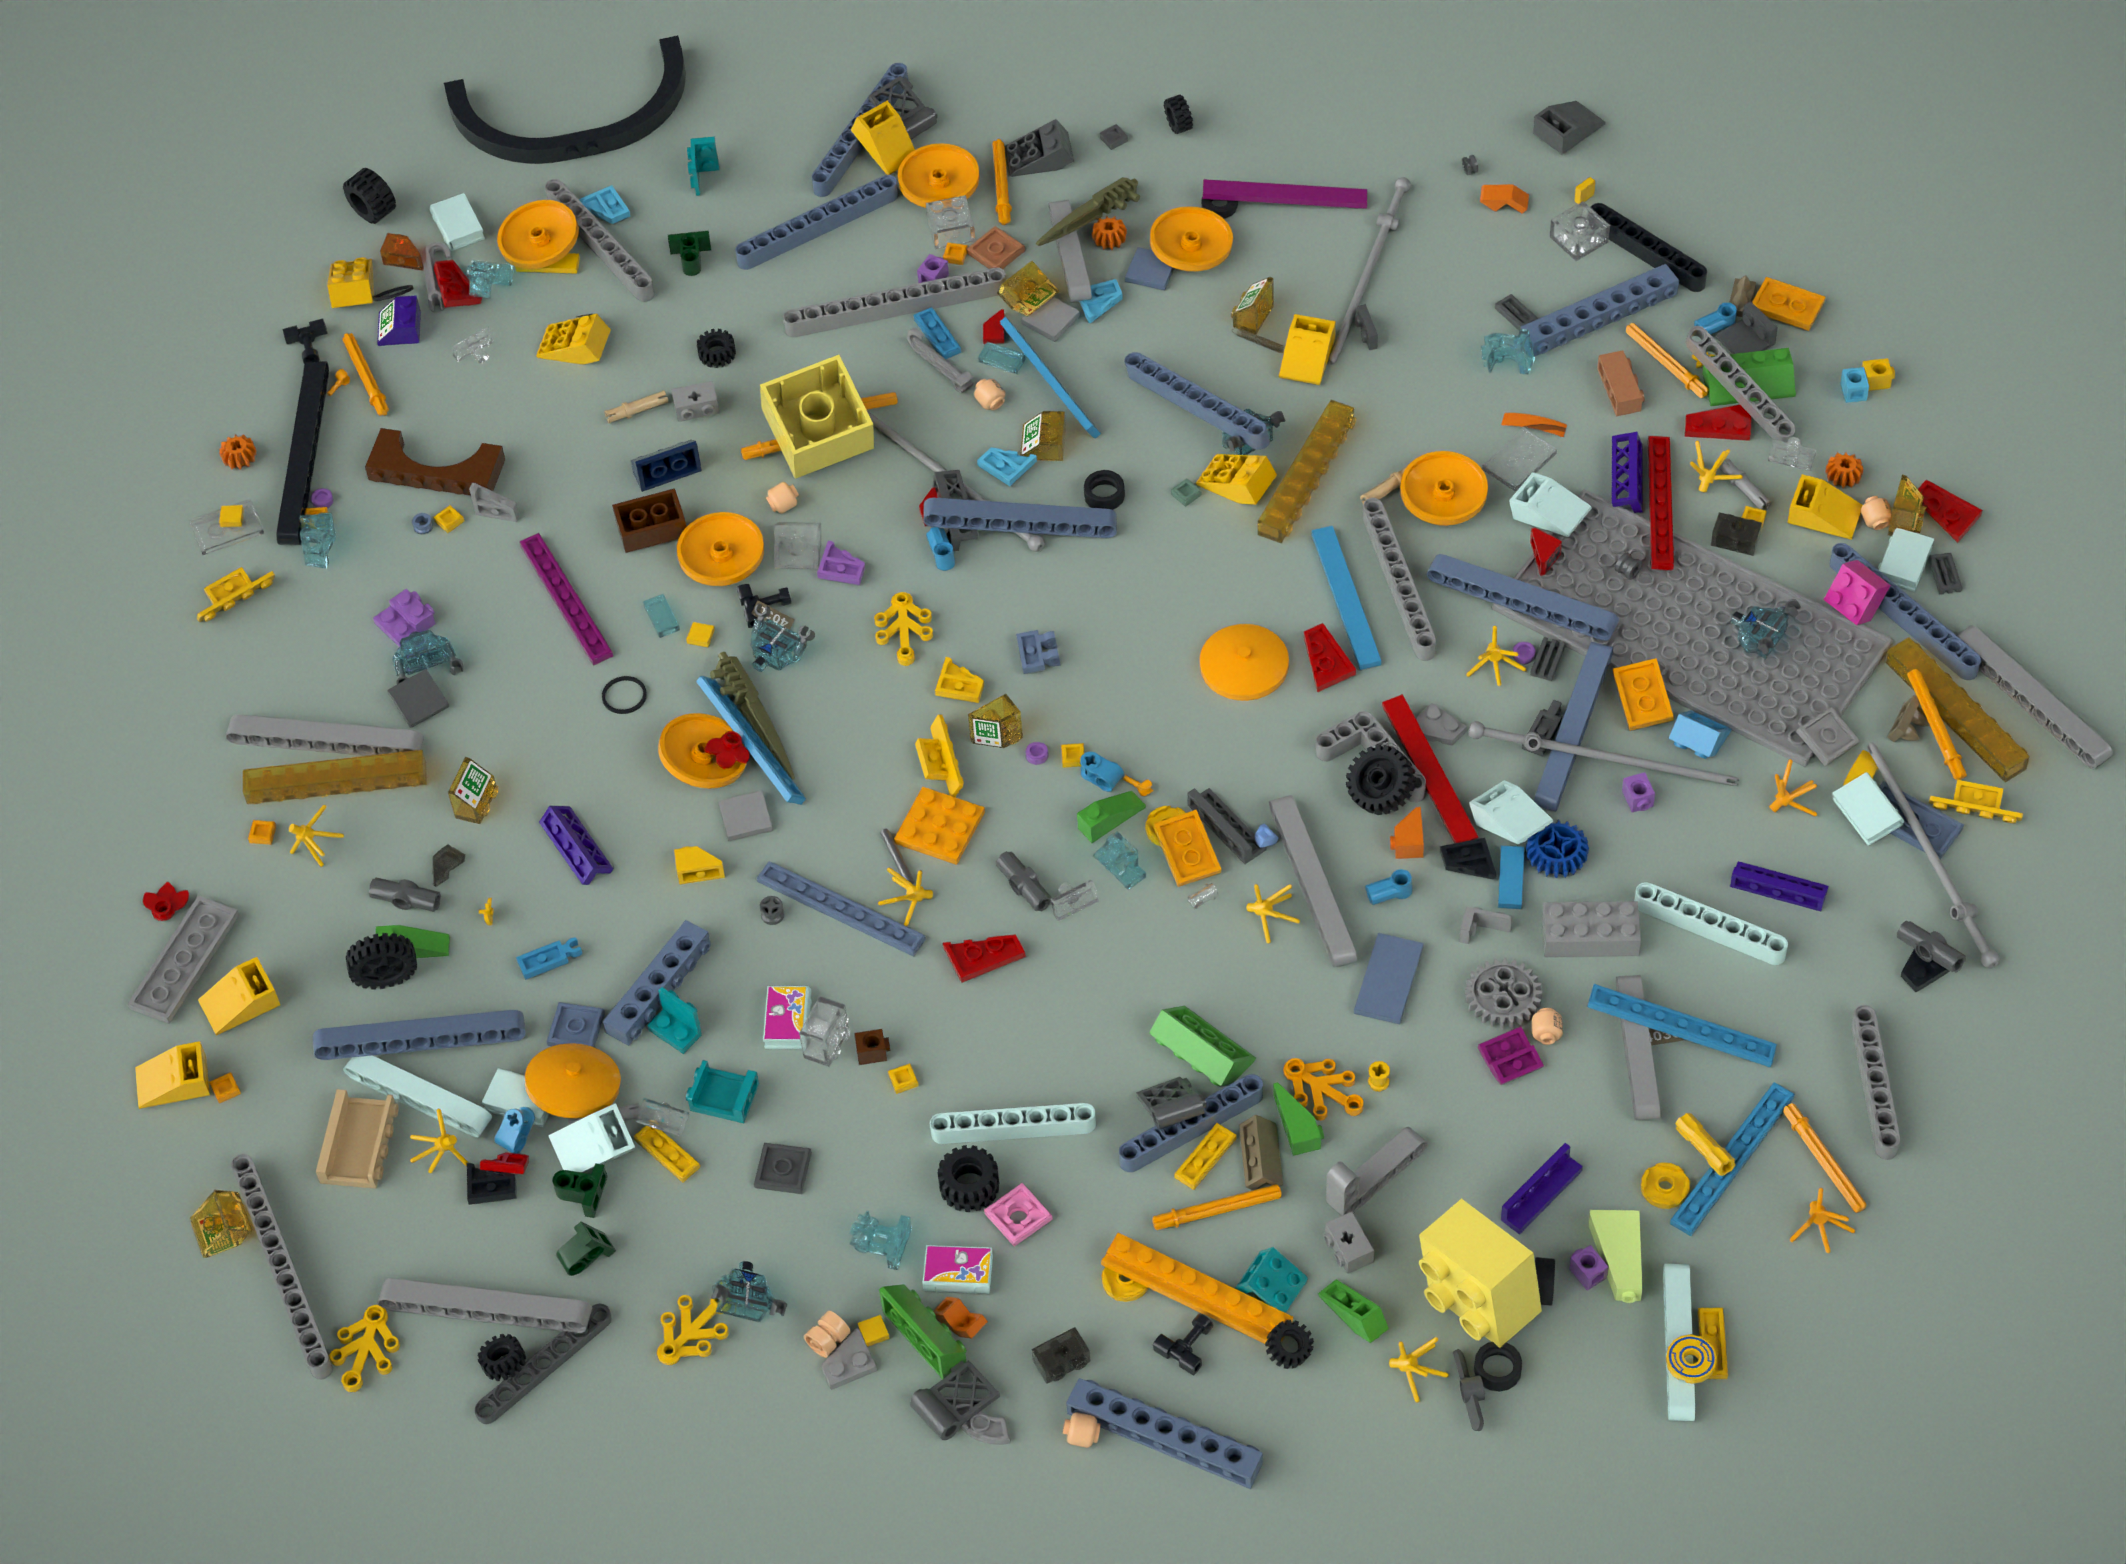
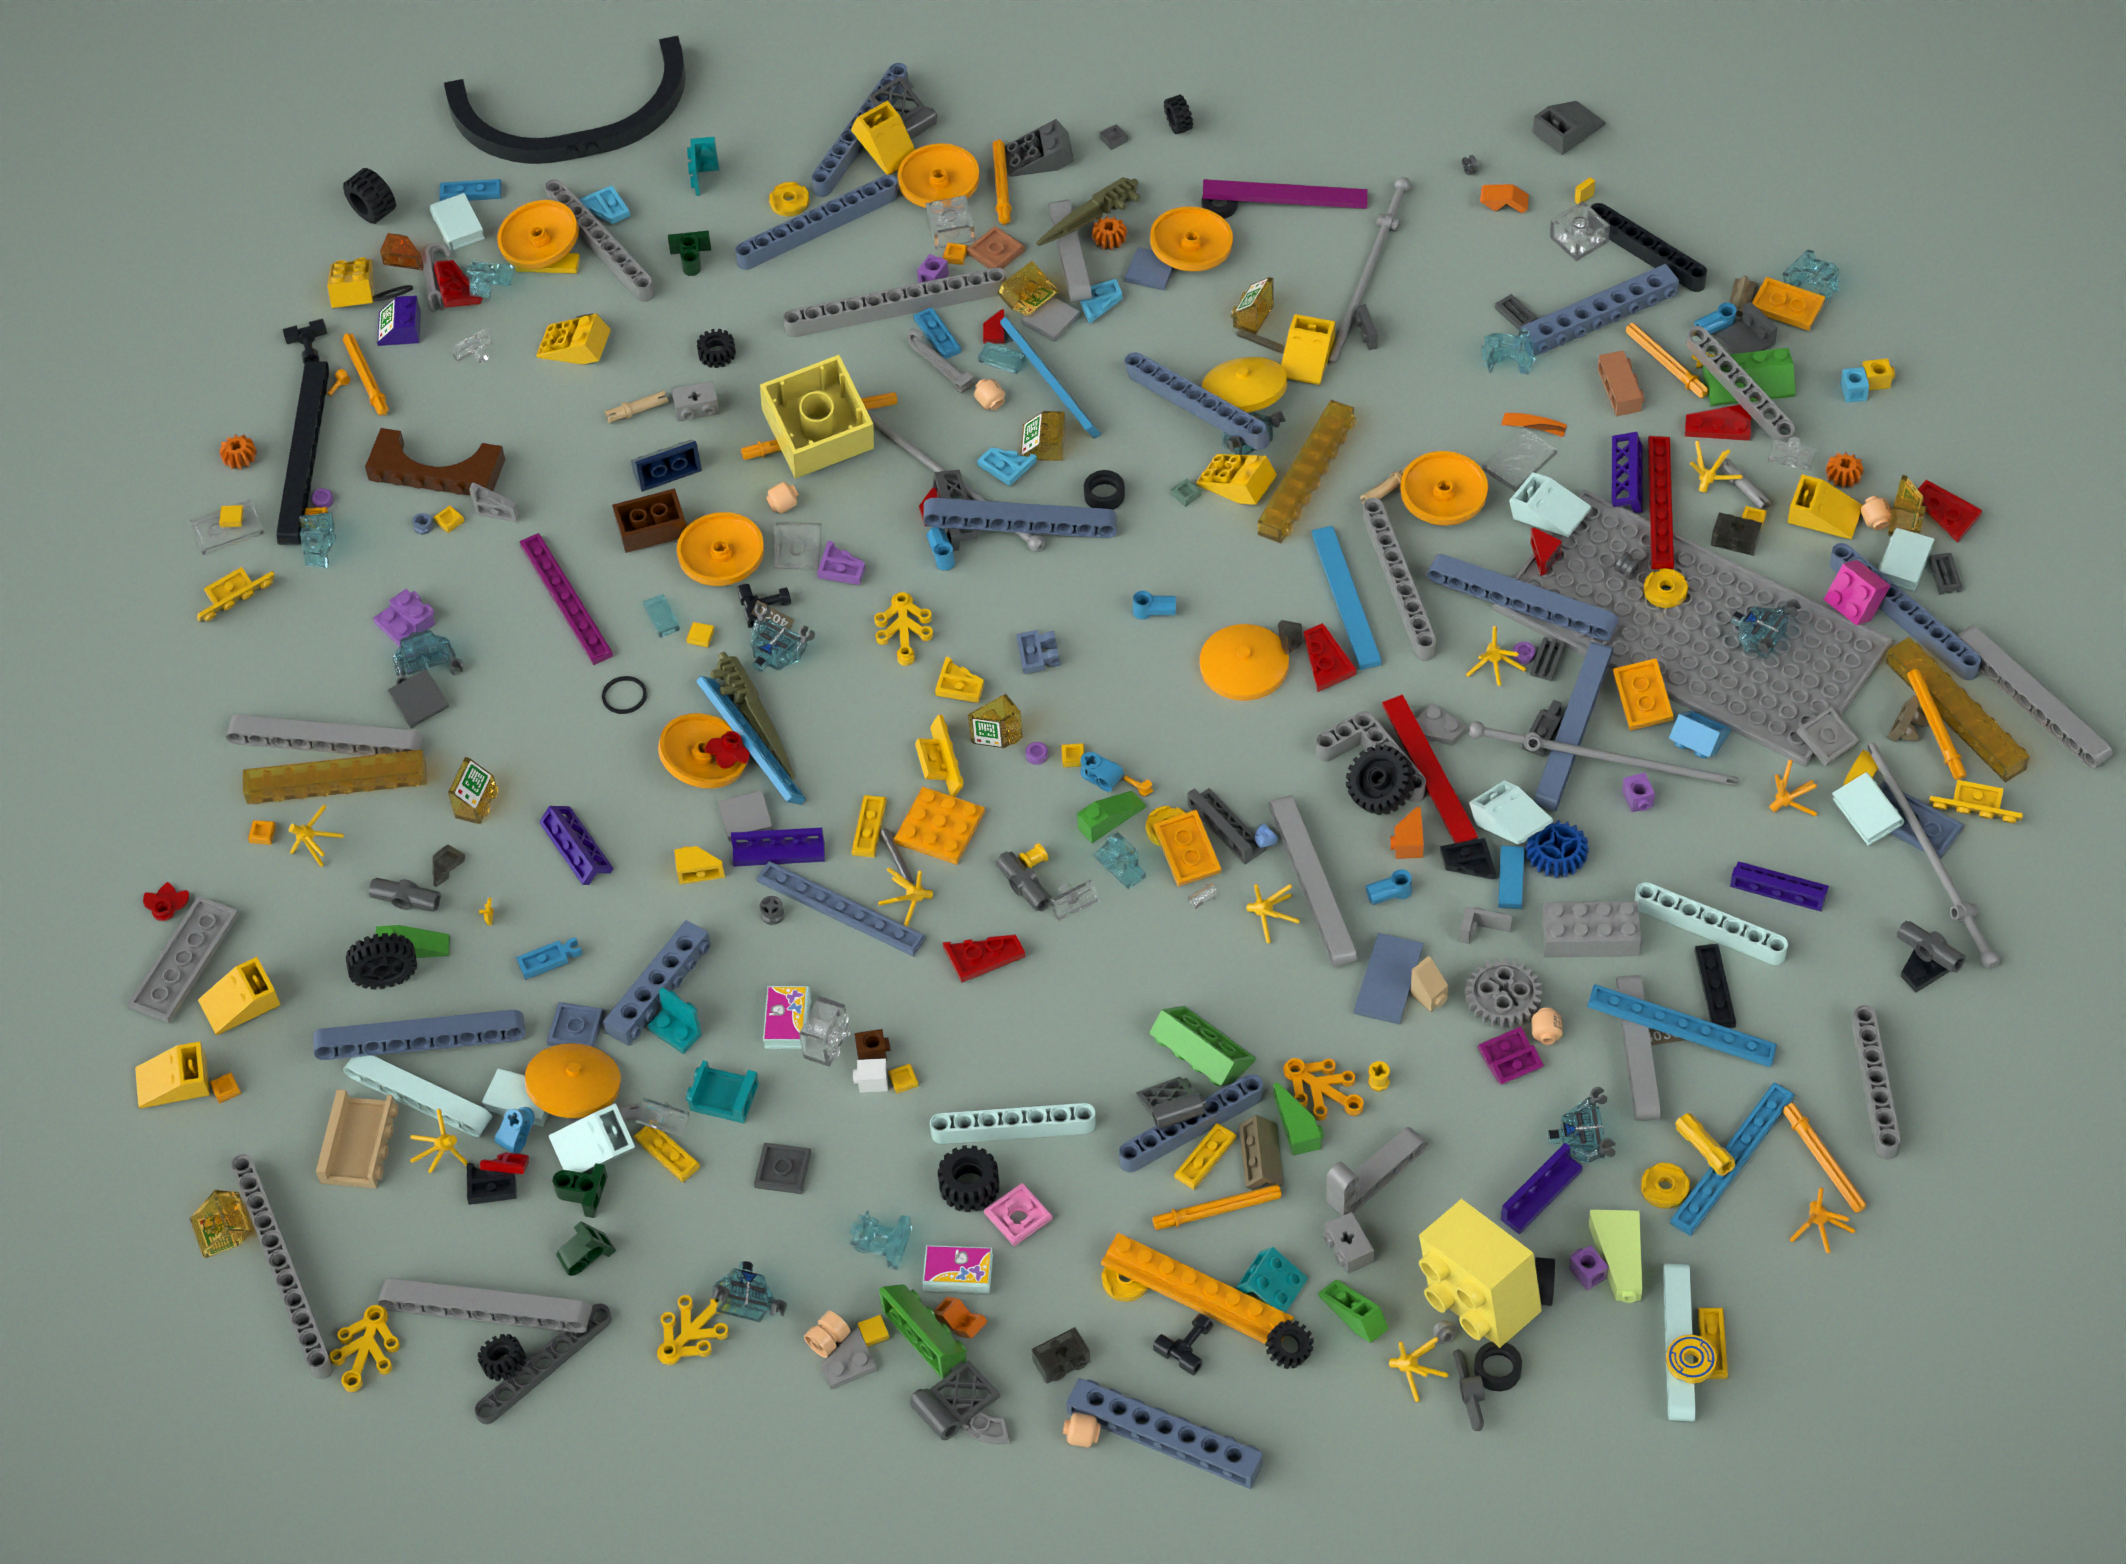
none -> dark azure tile [439,179,502,201]
none -> dark purple fence [731,827,825,867]
none -> yellow tile [769,182,810,217]
none -> yellow tile [852,795,887,858]
none -> white brick [853,1059,888,1093]
none -> yellow bush [1018,843,1049,869]
none -> dark azure piece [1132,590,1176,620]
none -> yellow dish [1202,357,1287,413]
none -> clear smoke slope [1278,620,1305,655]
none -> tan slope [1411,956,1448,1012]
none -> light grey plate [1432,1320,1457,1344]
none -> torso [1548,1087,1616,1163]
none -> yellow tile [1643,568,1688,608]
none -> black tile [1694,944,1736,1028]
none -> clear light blue tile [1782,250,1839,300]

